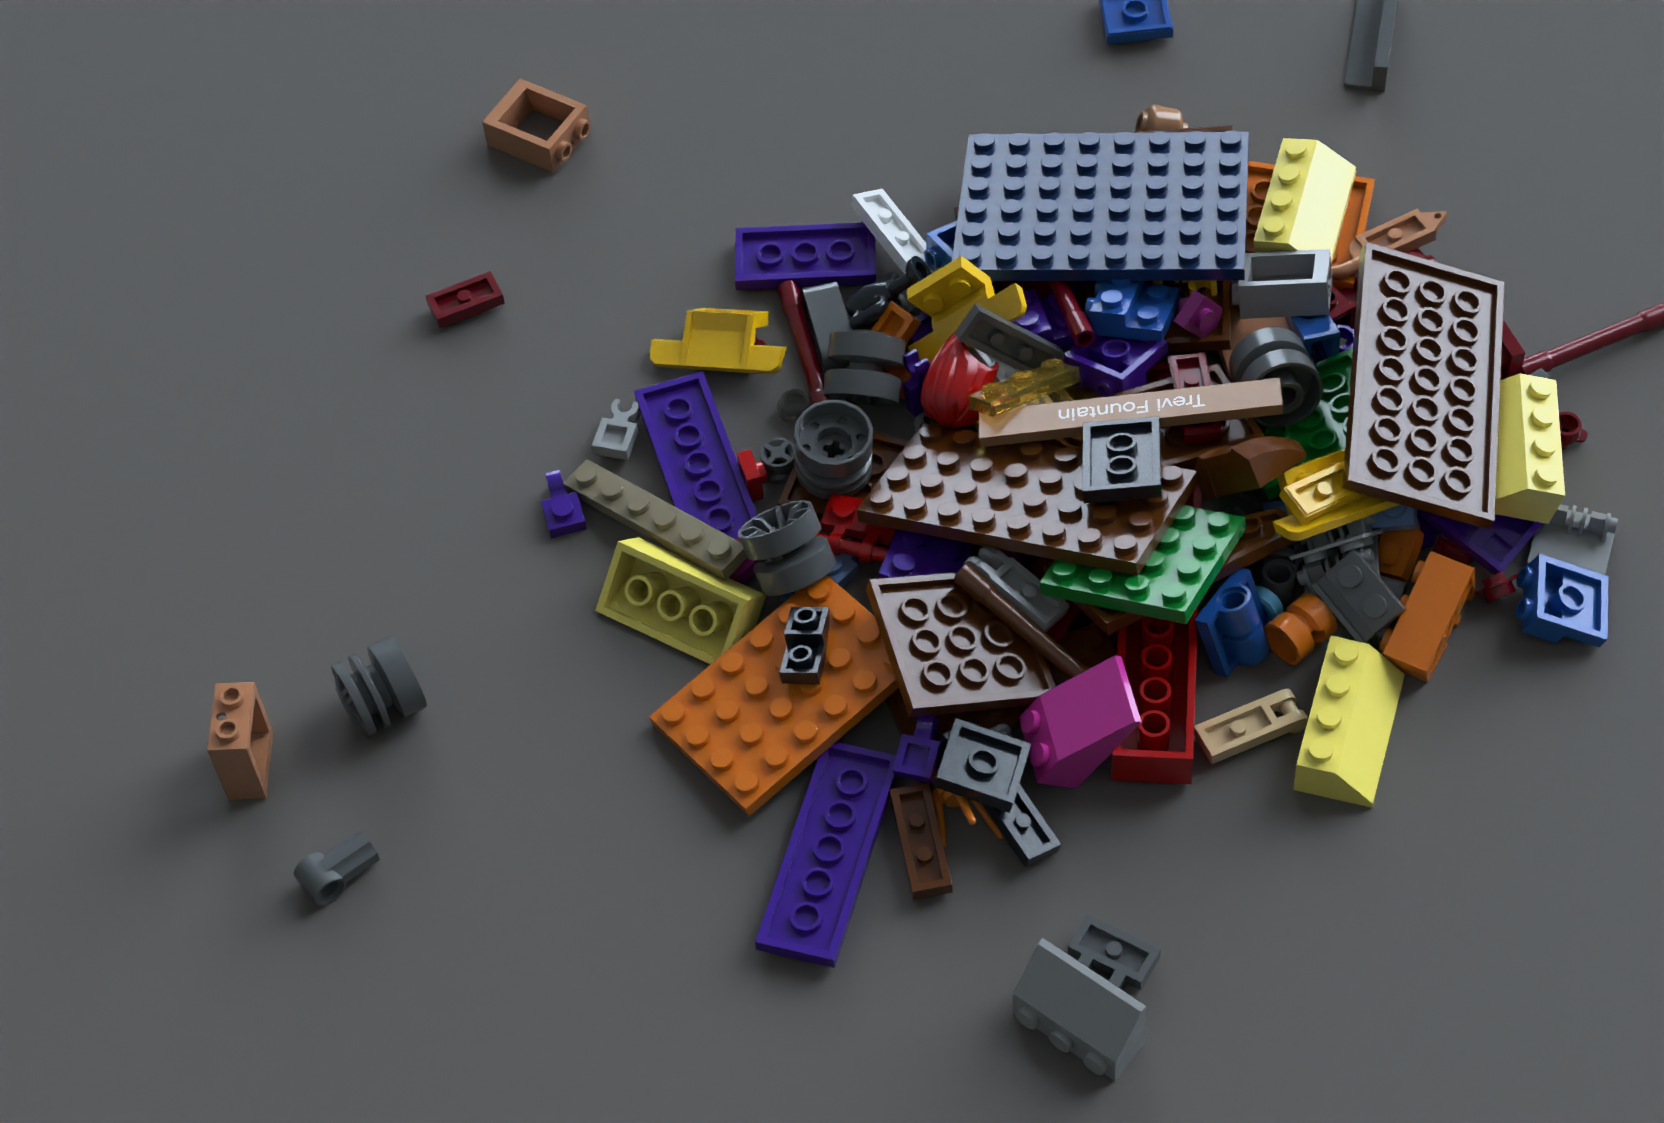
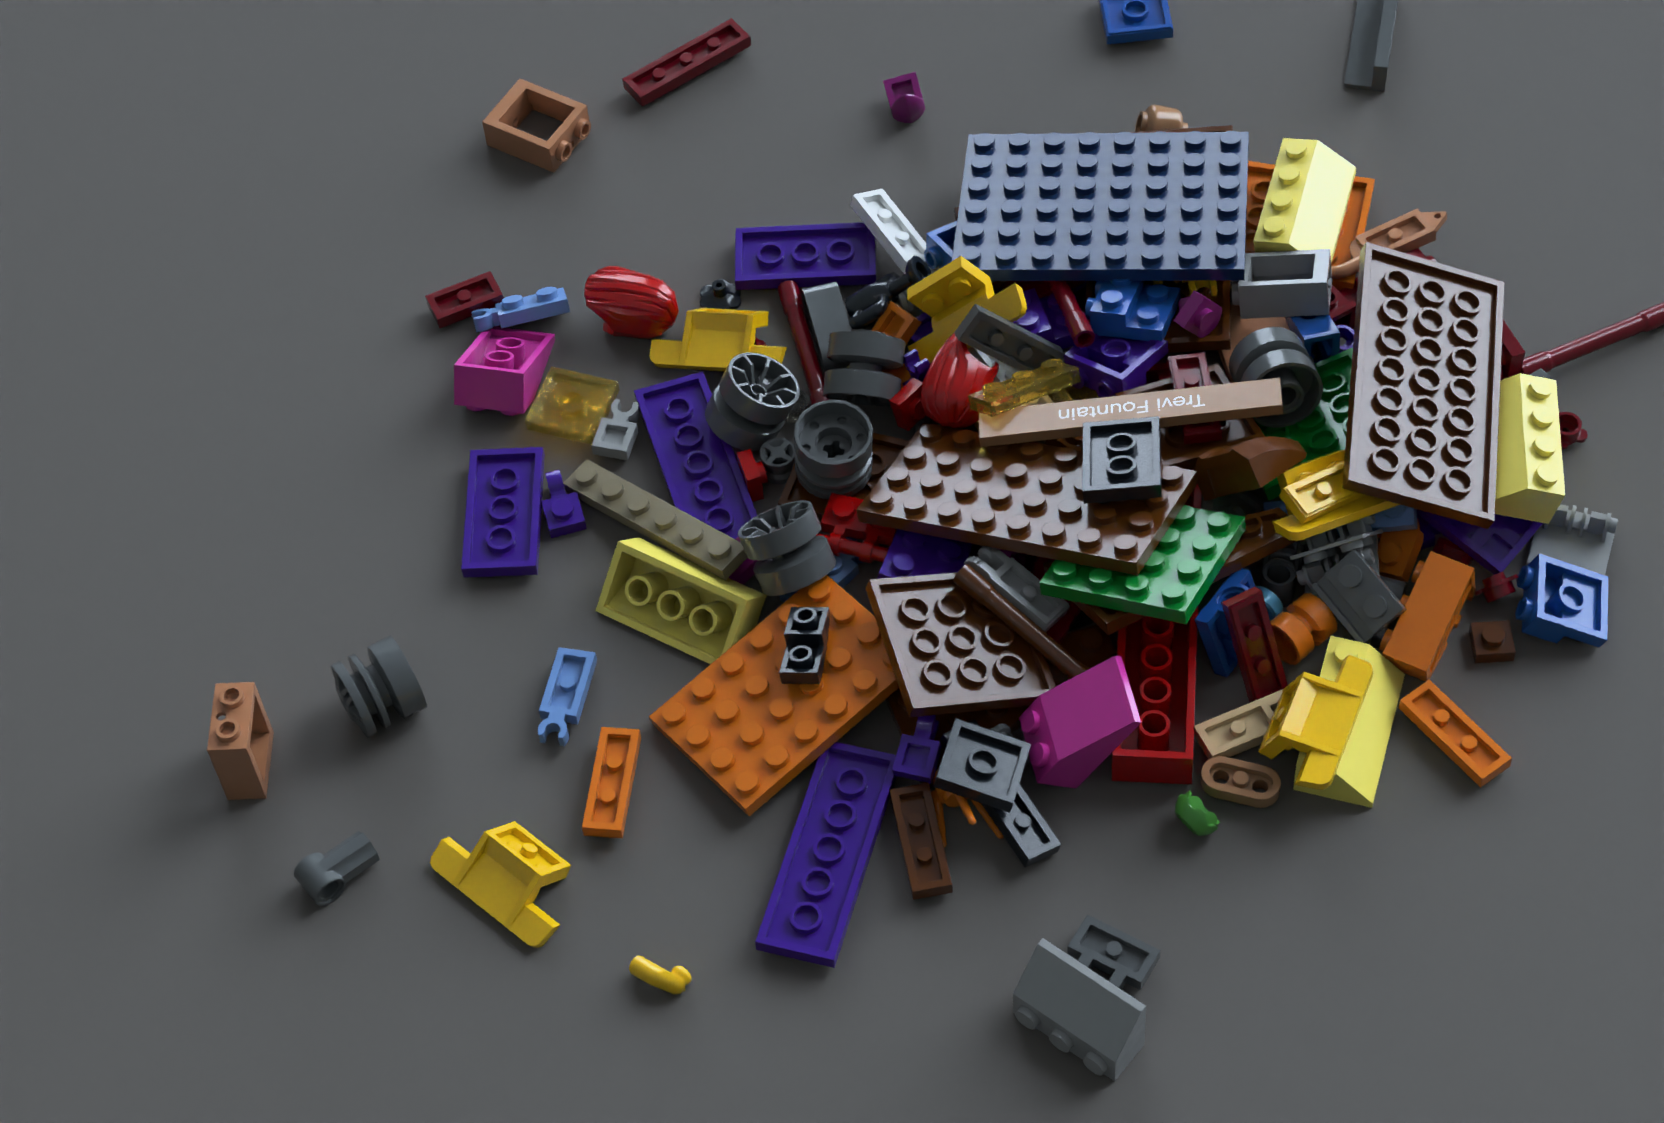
none -> yellow plate [430,821,571,948]
none -> dark pink slope [454,326,555,416]
none -> dark purple plate [461,447,545,578]
none -> medium blue plate [471,287,570,332]
none -> clear yellow plate [525,366,620,445]
none -> medium blue plate [538,647,597,746]
none -> orange plate [582,727,641,839]
none -> red hair [584,266,679,339]
none -> dark red plate [622,18,751,107]
none -> yellow arm [629,956,692,995]
none -> black plant [700,279,741,310]
none -> dark grey wheel [705,352,800,451]
none -> magenta plate [883,71,925,123]
none -> red plate [889,378,926,431]
none -> bright green plate [1175,790,1220,836]
none -> medium nougat plate [1201,756,1281,808]
none -> dark red tile [1221,587,1288,703]
none -> yellow plate [1258,655,1373,790]
none -> orange plate [1399,679,1512,788]
none -> reddish brown plate [1469,620,1516,663]

